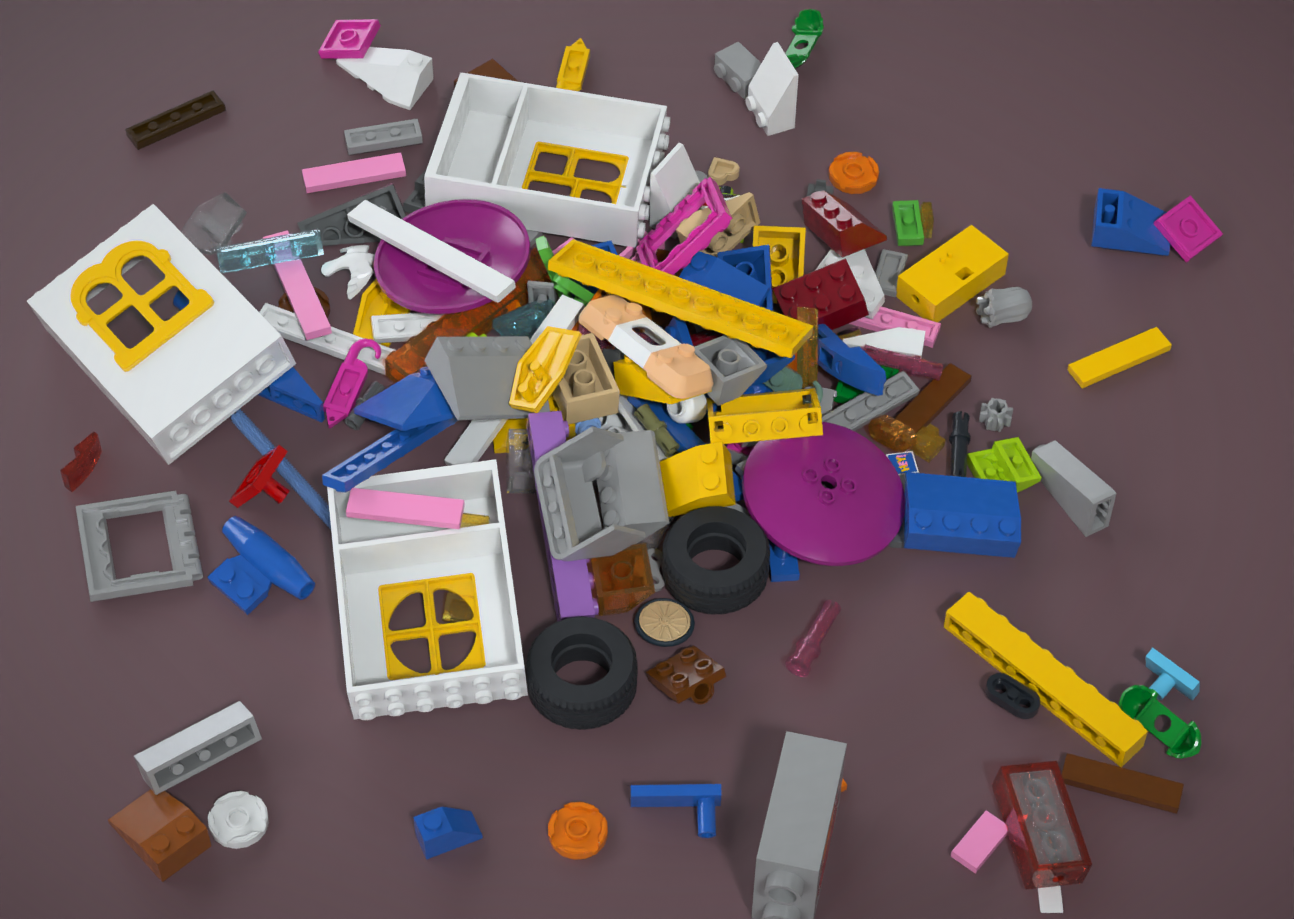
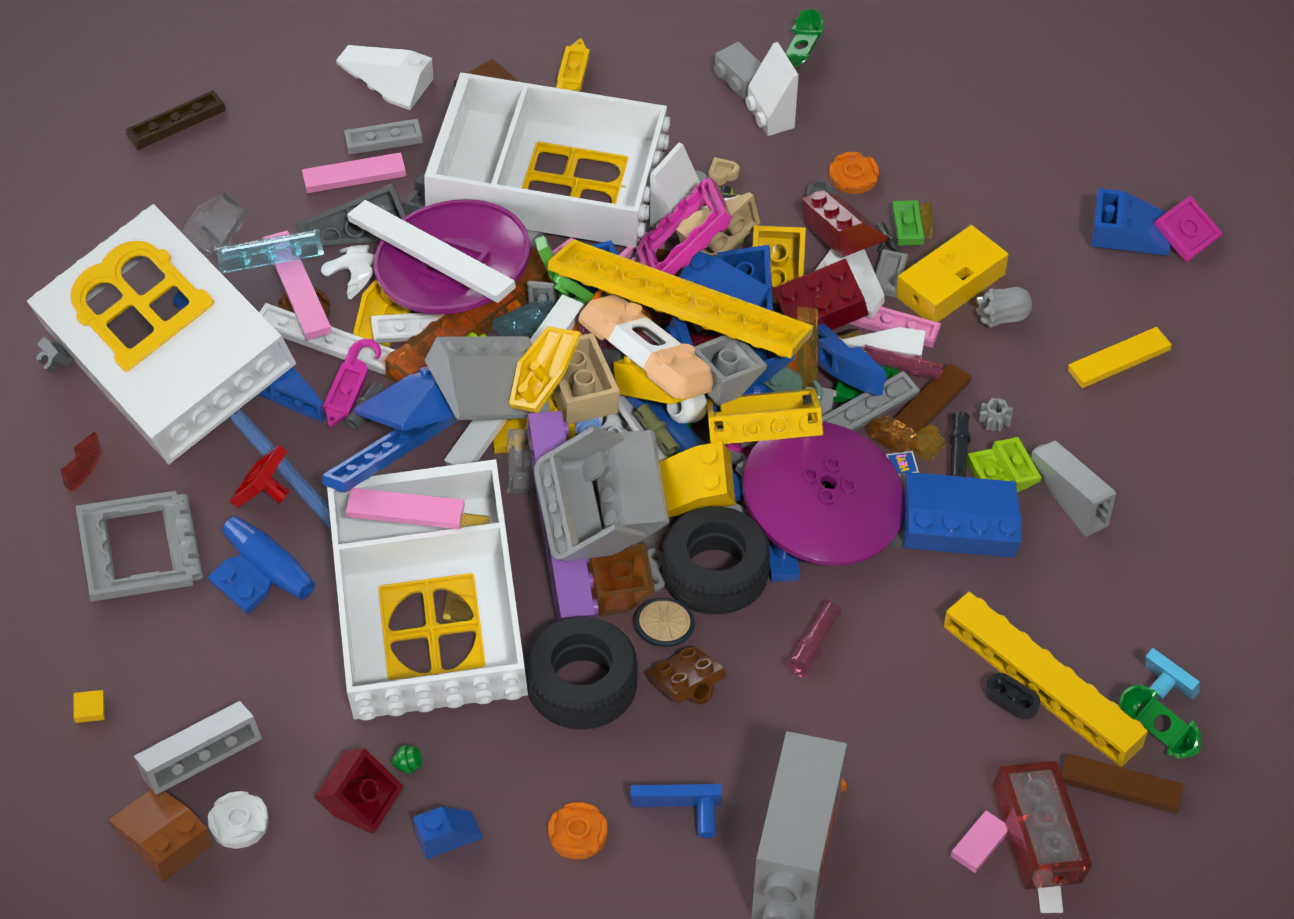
dark pink tile [318,19,381,59] -> none
none -> dark grey tile [36,336,74,372]
none -> yellow tile [74,690,105,723]
none -> dark red slope [314,748,404,833]
none -> green plate [390,744,423,774]
none -> pearl dark grey bar [876,222,904,253]

